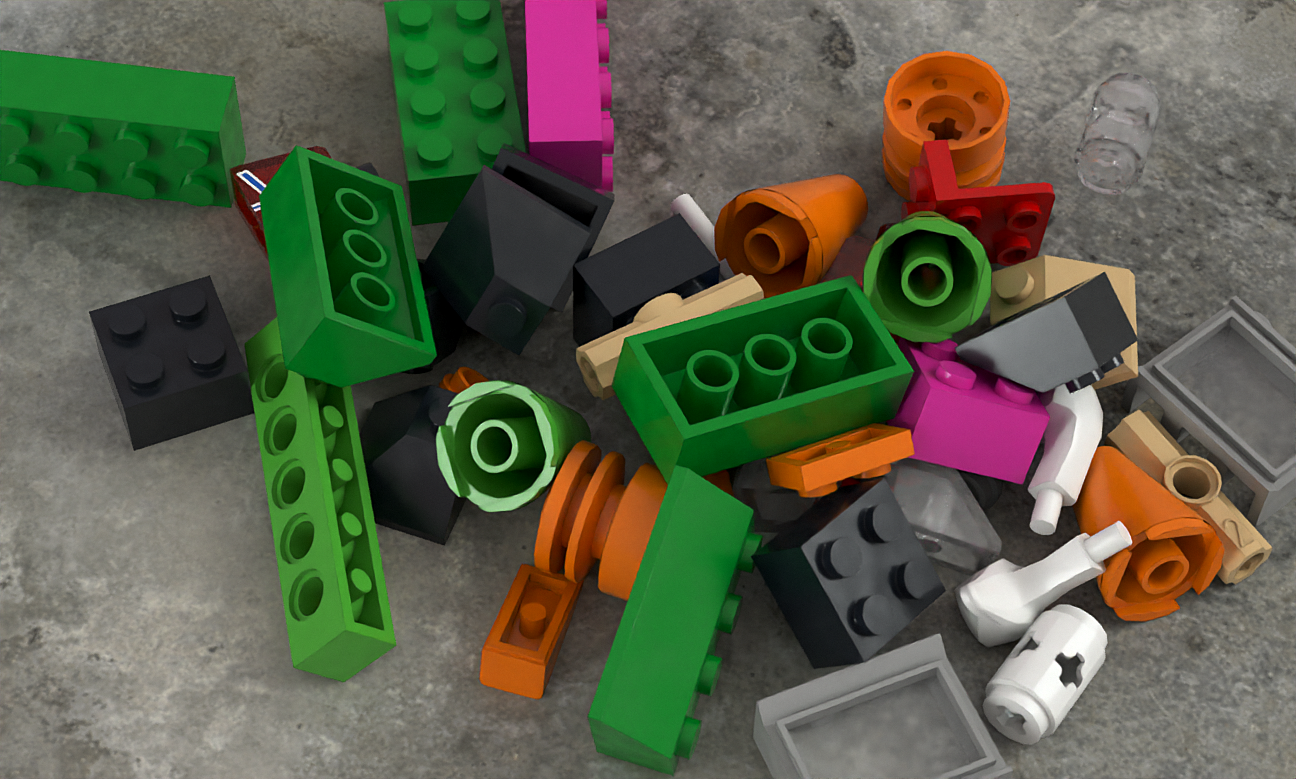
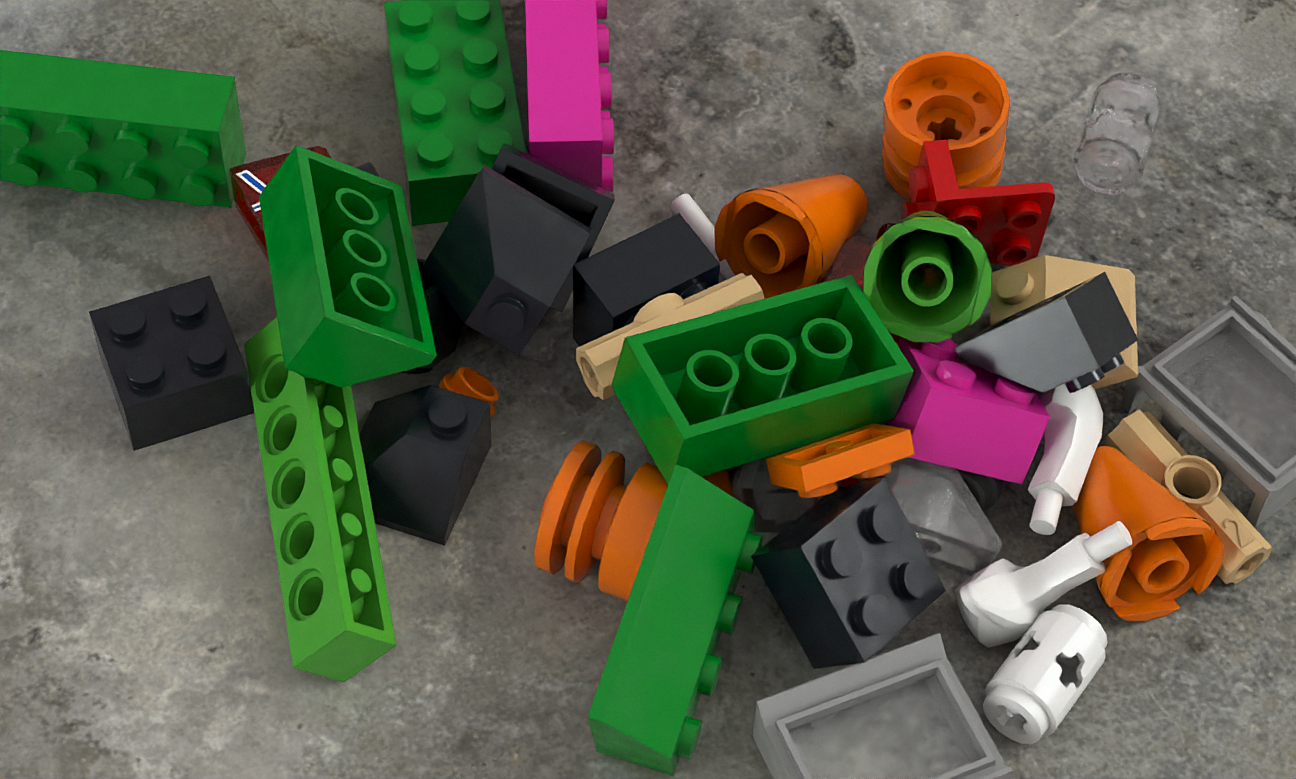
bright green cone [436,380,591,512] -> none
orange slope [479,563,583,699] -> none

